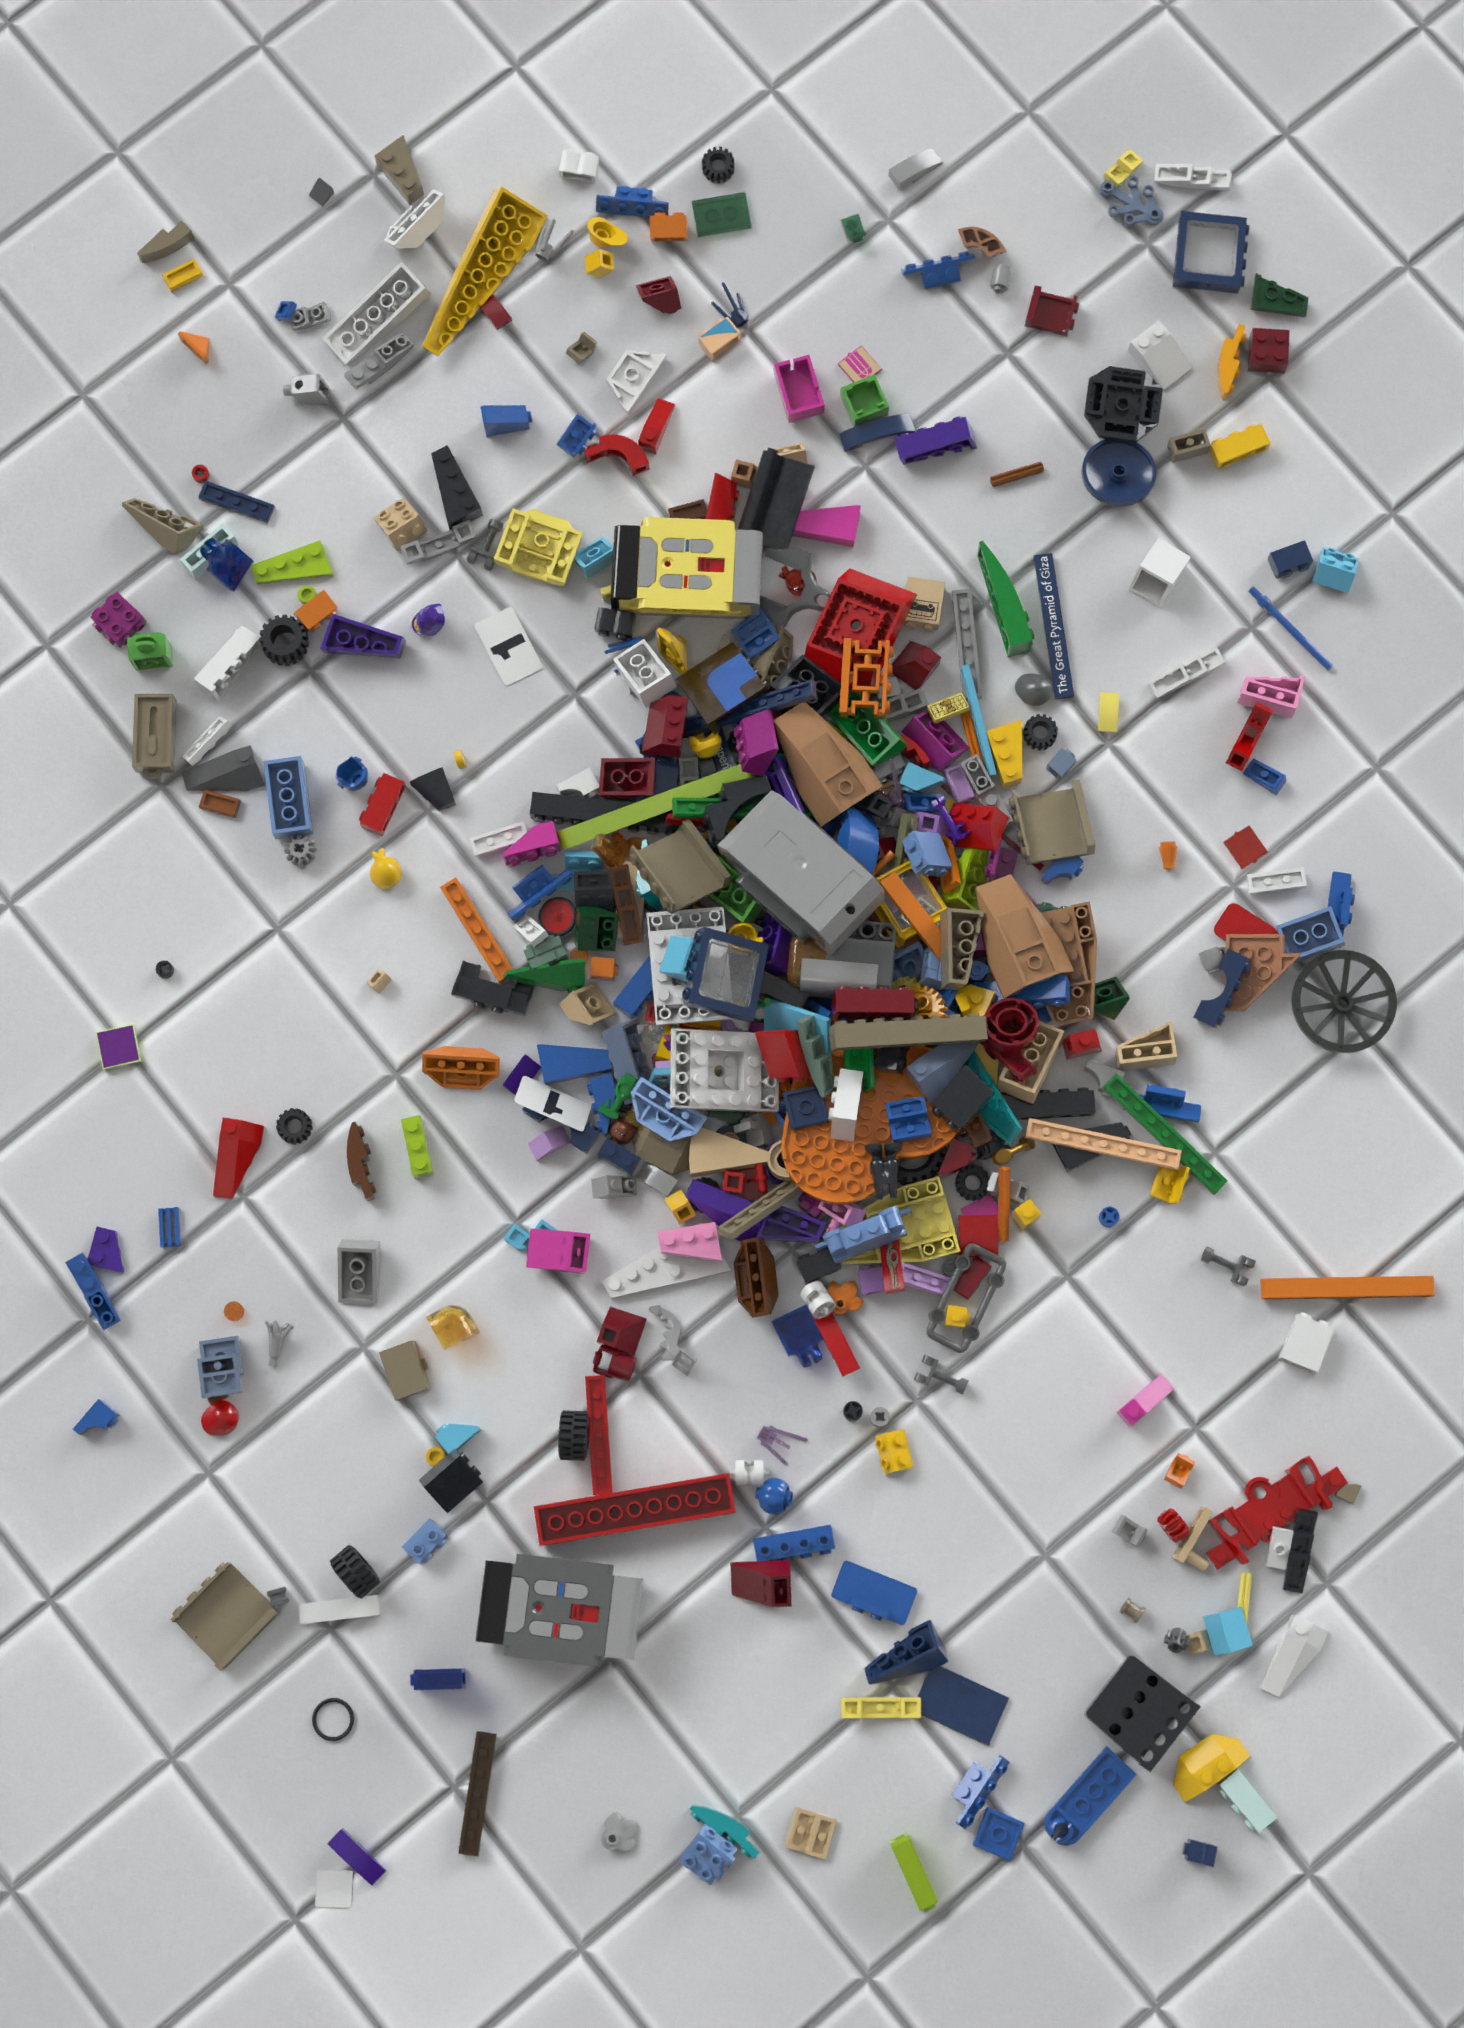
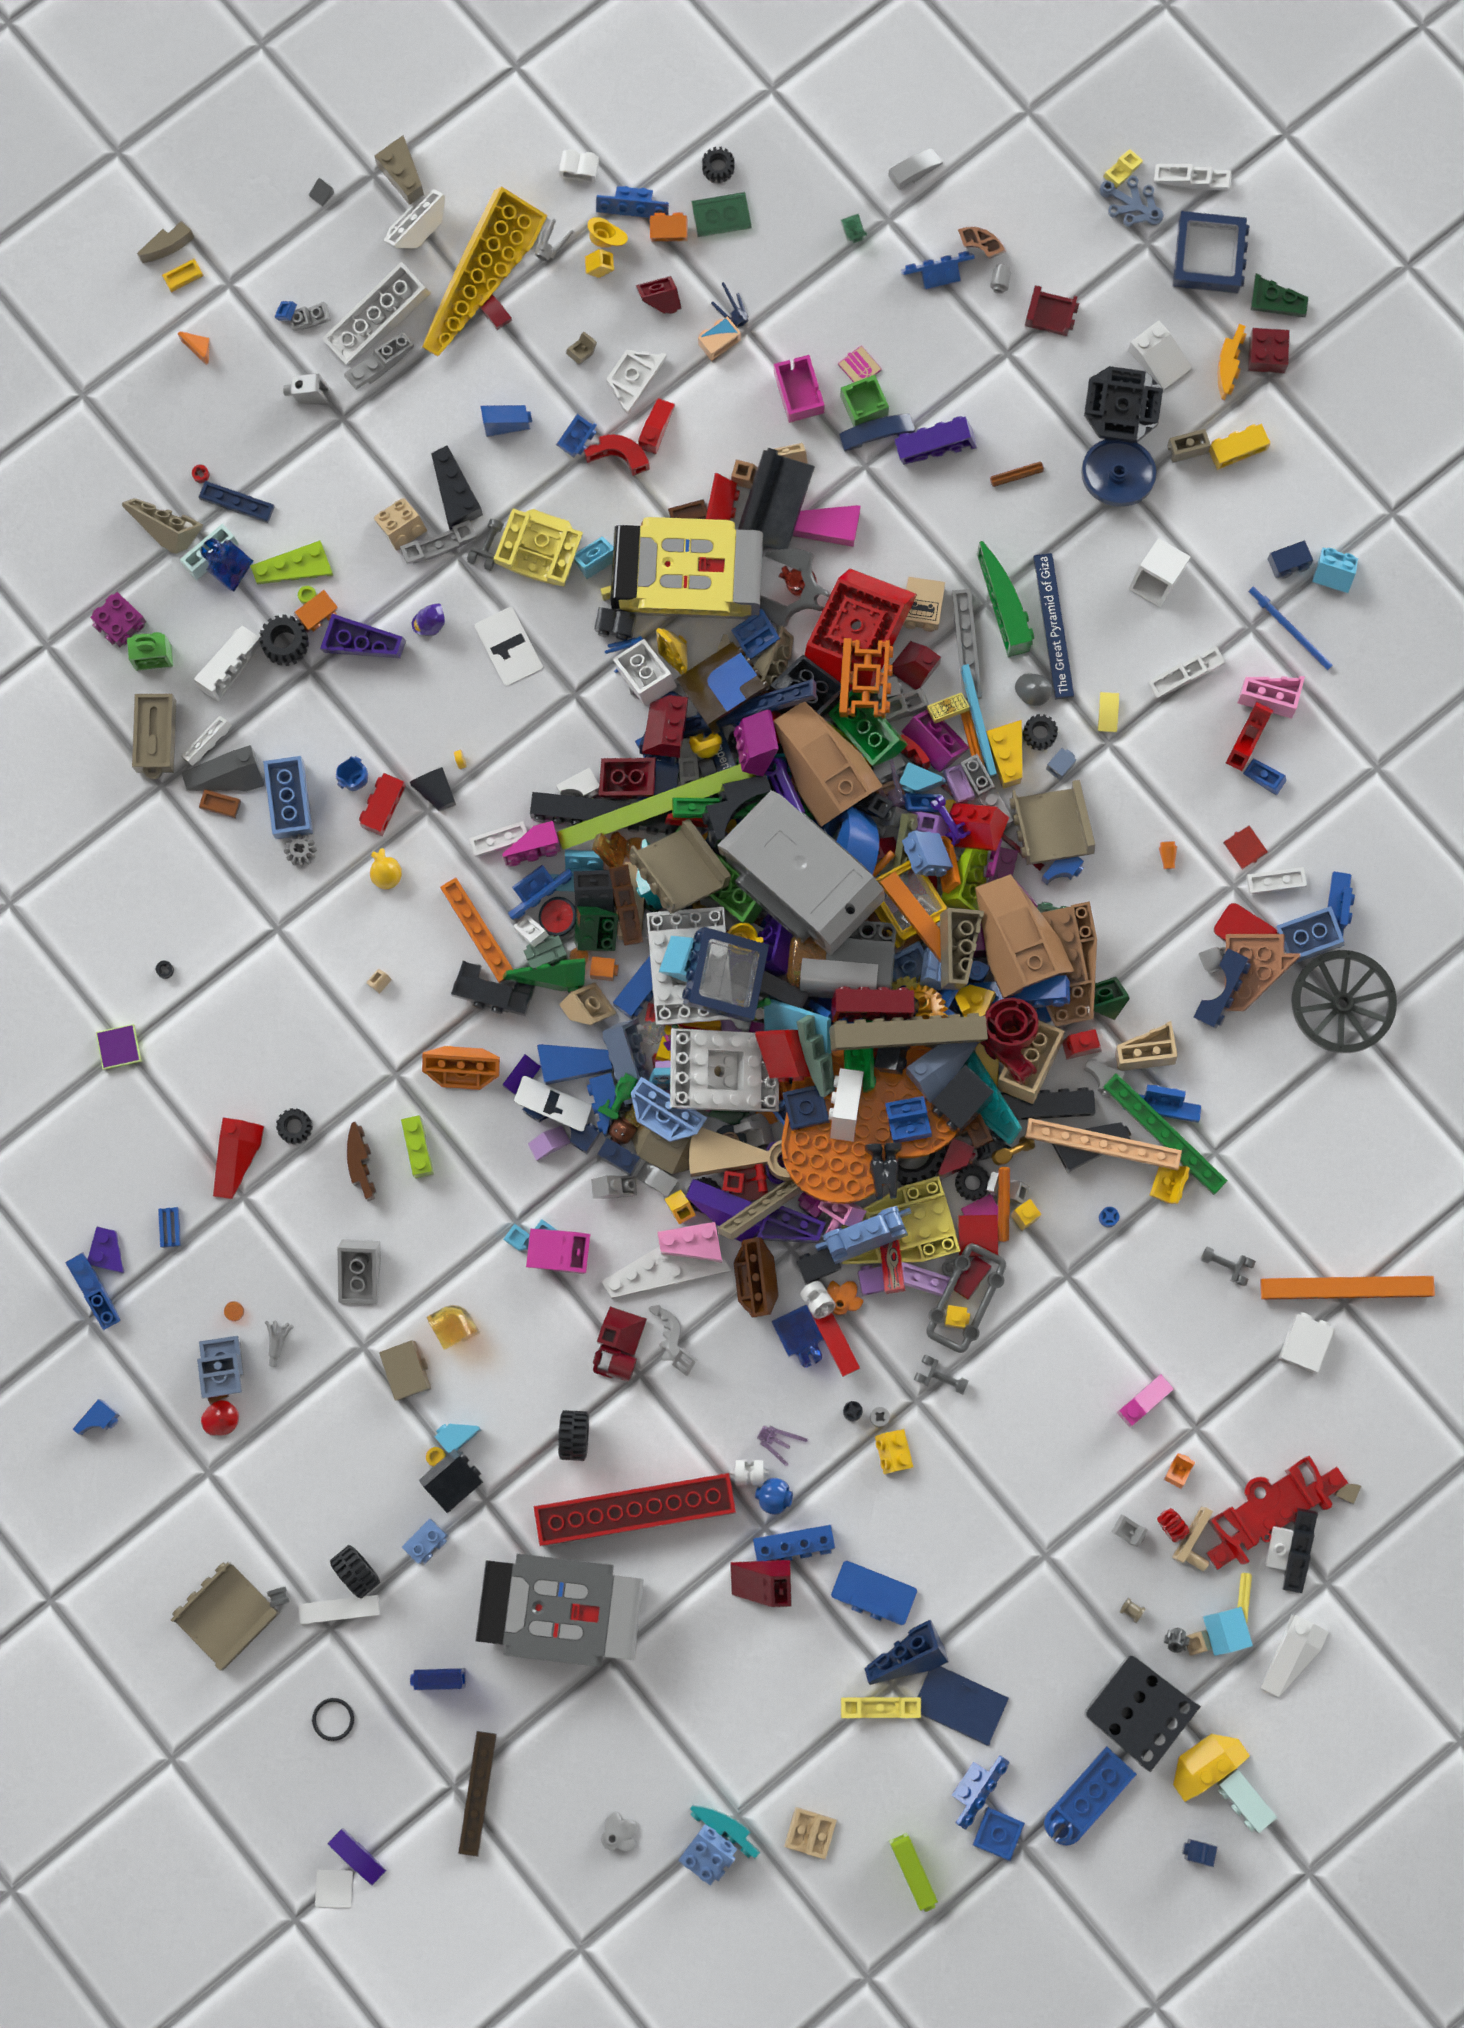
red plate [585,1375,613,1495] -> none

